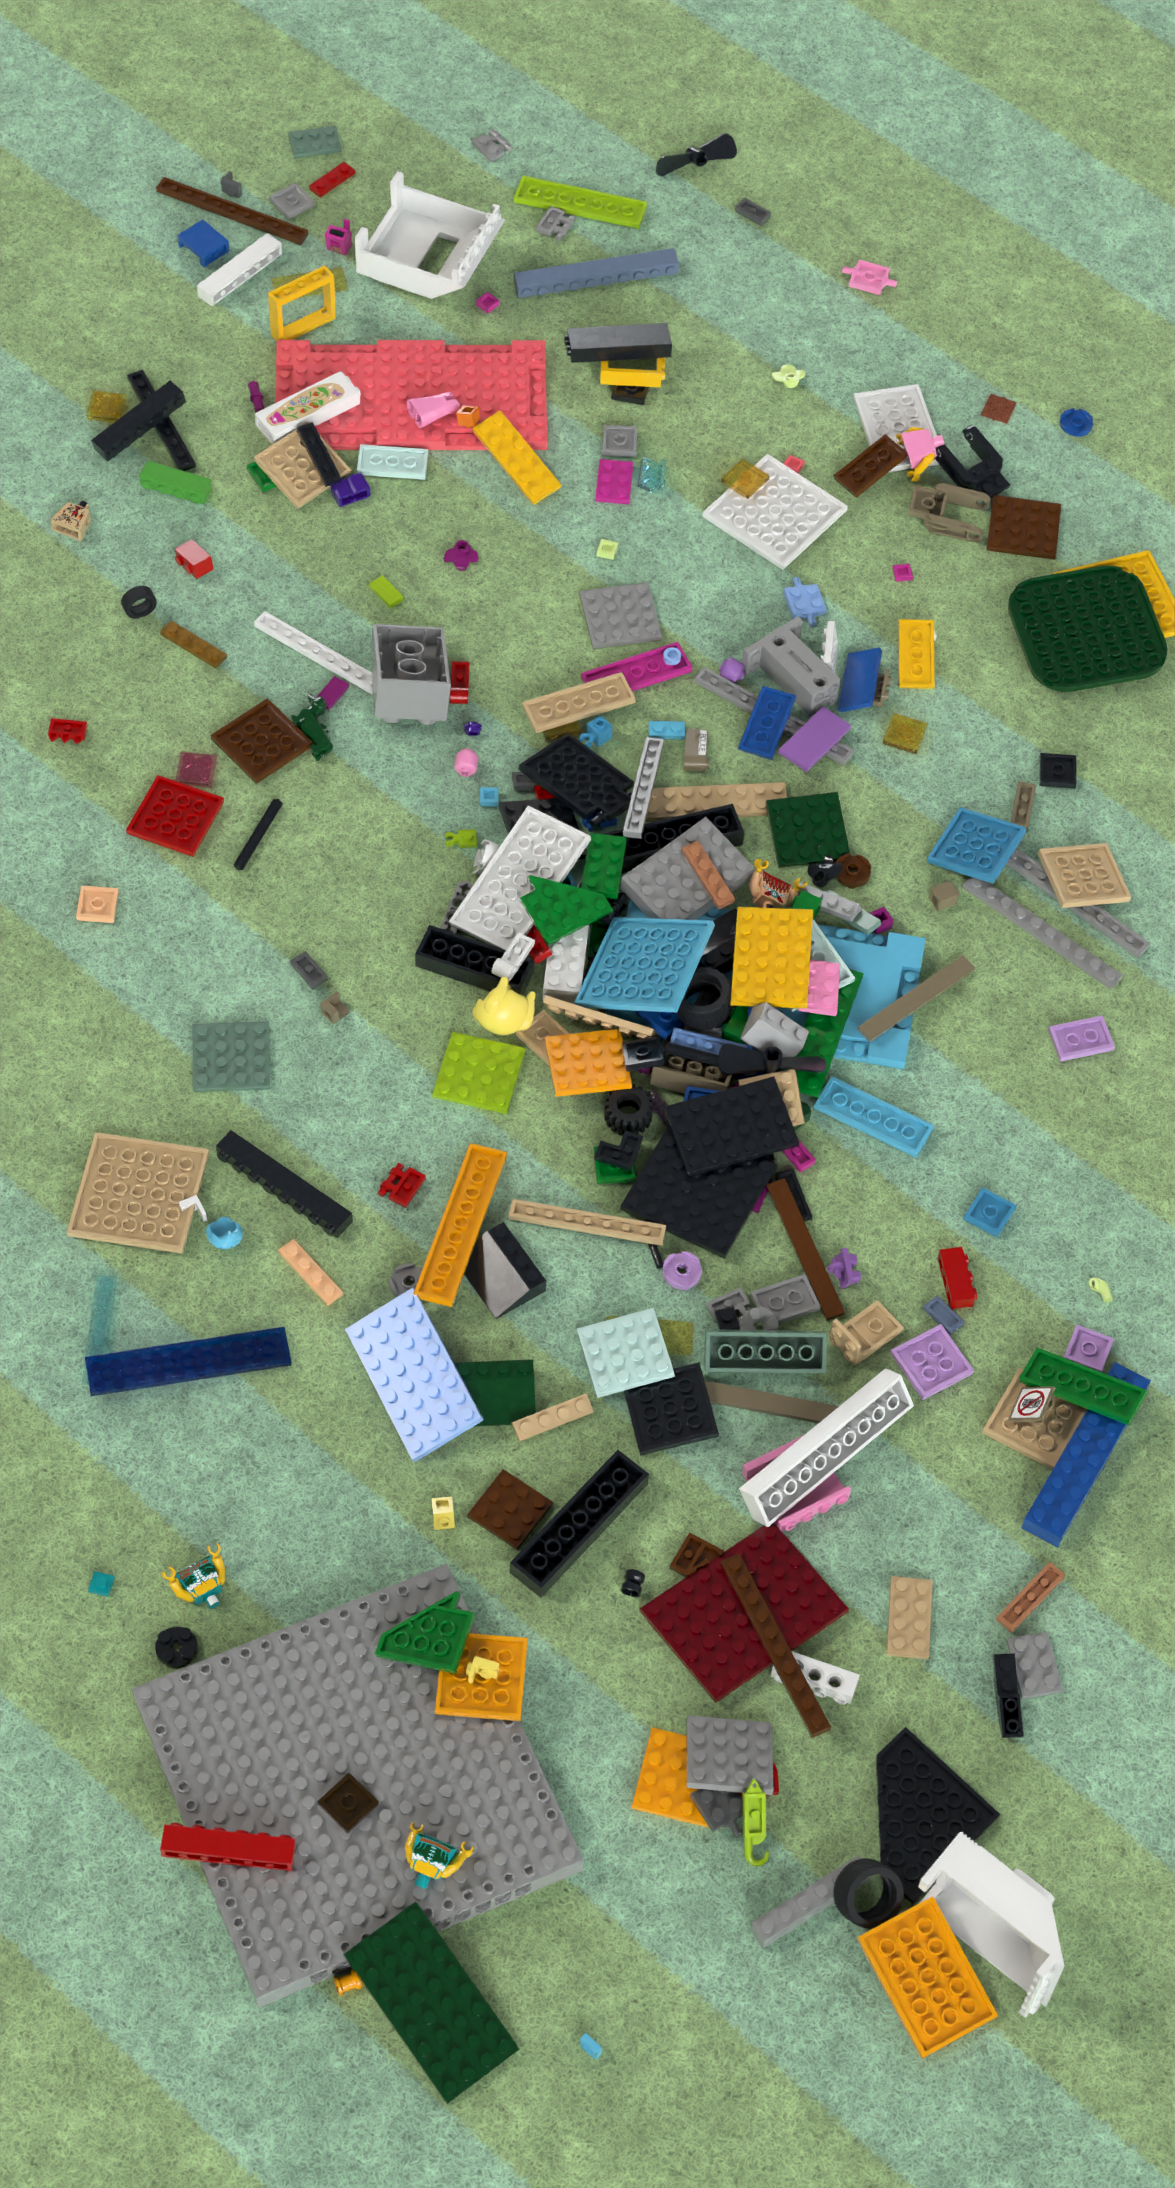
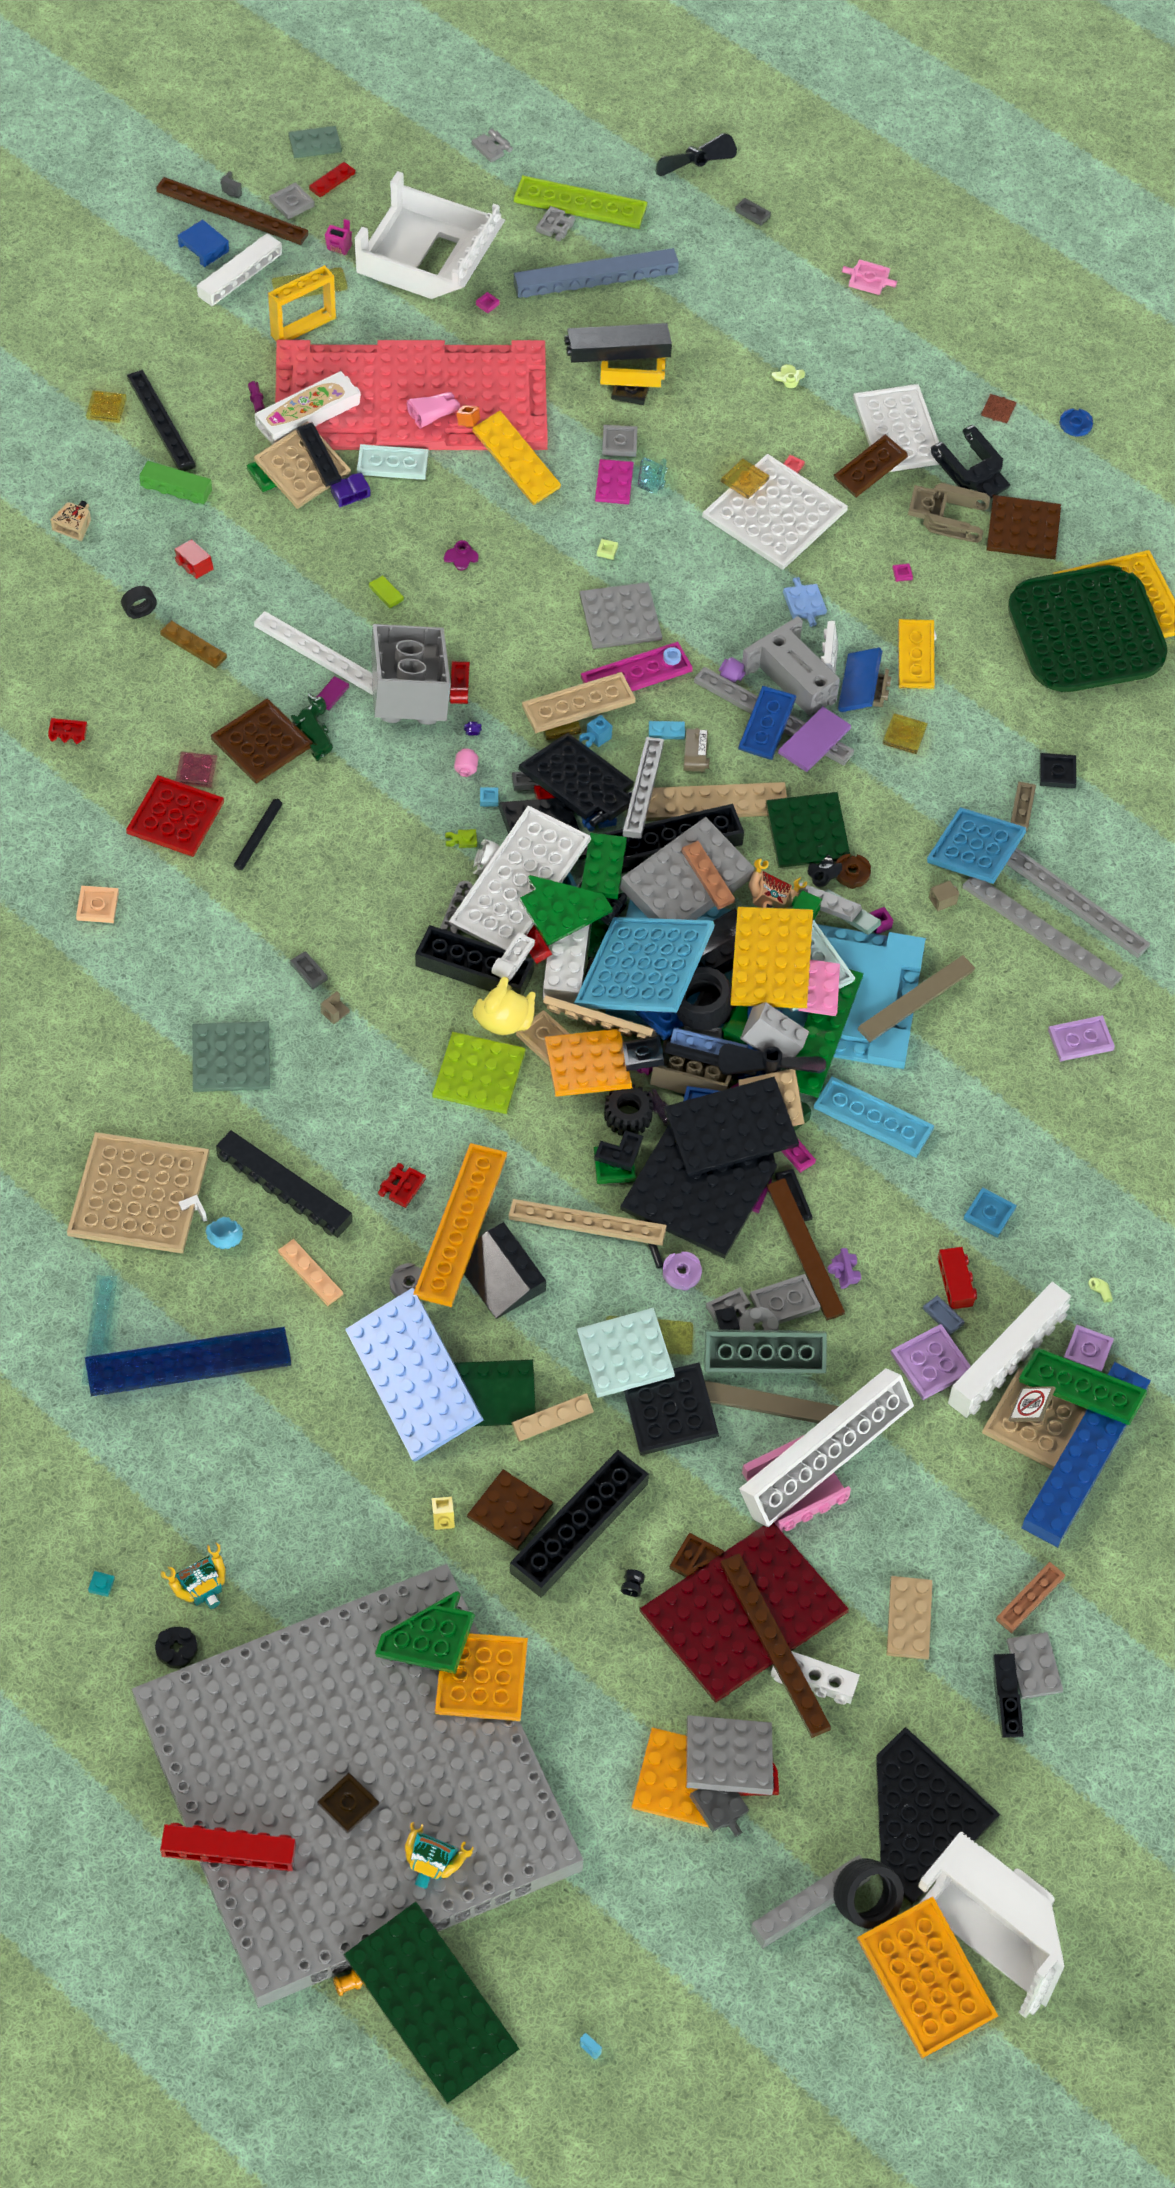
black brick [91,380,186,462] -> none
light yellow bracket [466,1656,499,1684] -> none
lime plate [743,1779,769,1867] -> none
tan bracket [829,1300,904,1366] -> none
bright pink torso [896,427,944,482] -> none
tan plate [1038,843,1131,908] -> none
none -> white brick [948,1282,1071,1418]

